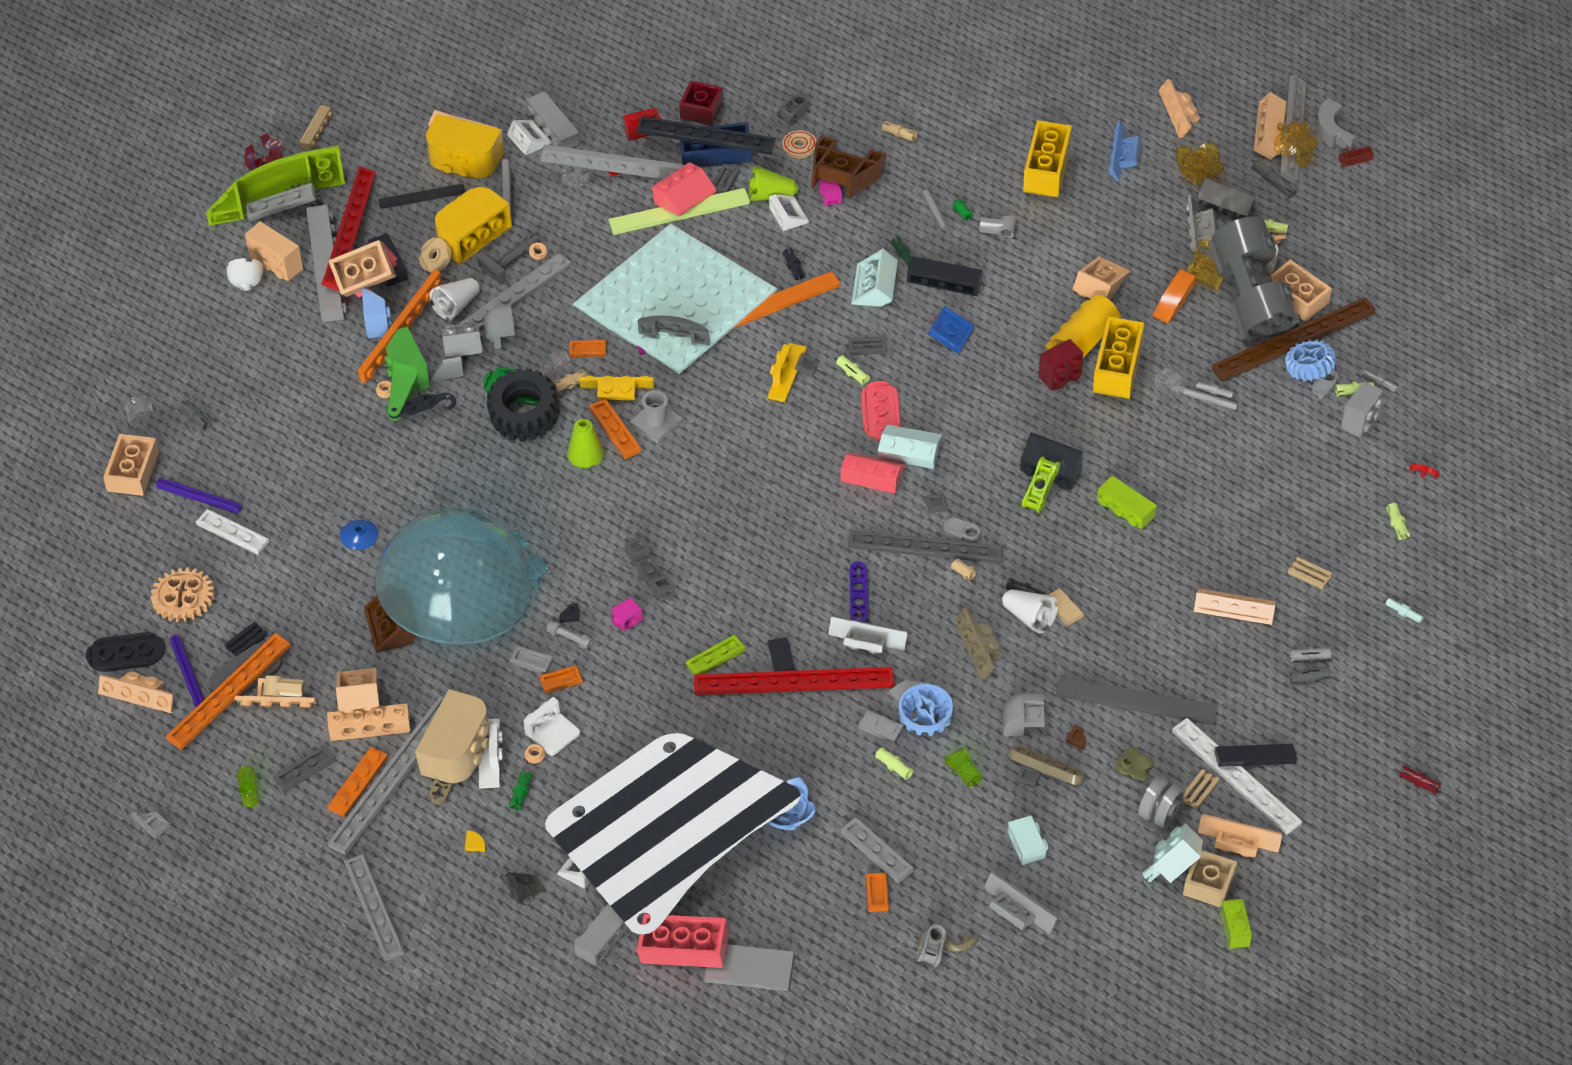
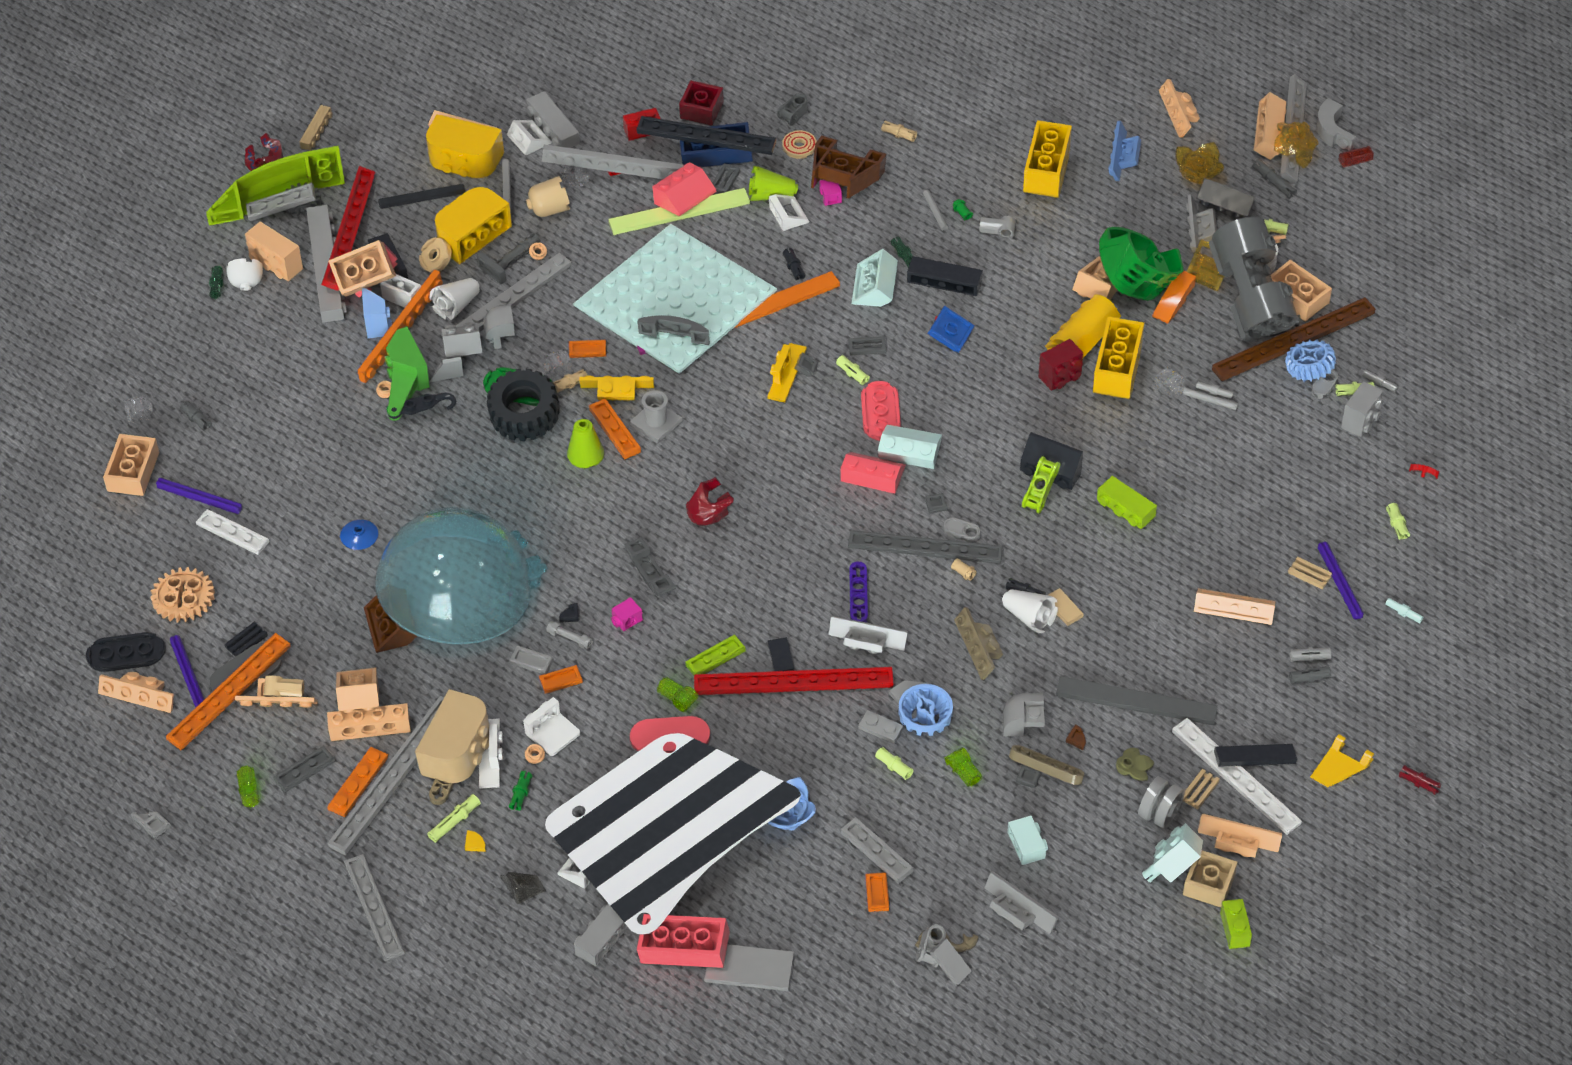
none -> clear green pin [209,266,224,299]
none -> white brick [380,274,421,308]
none -> yellowish green pin [427,794,481,843]
none -> tan cylinder [526,176,570,217]
none -> coral tile [630,716,710,753]
none -> clear neon green piece [657,677,698,712]
none -> dark red piece [686,477,734,526]
none -> light grey tile [930,938,972,985]
none -> green piece [1099,227,1184,301]
none -> yellow flag [1310,734,1374,787]
none -> dark purple axle [1318,541,1364,620]

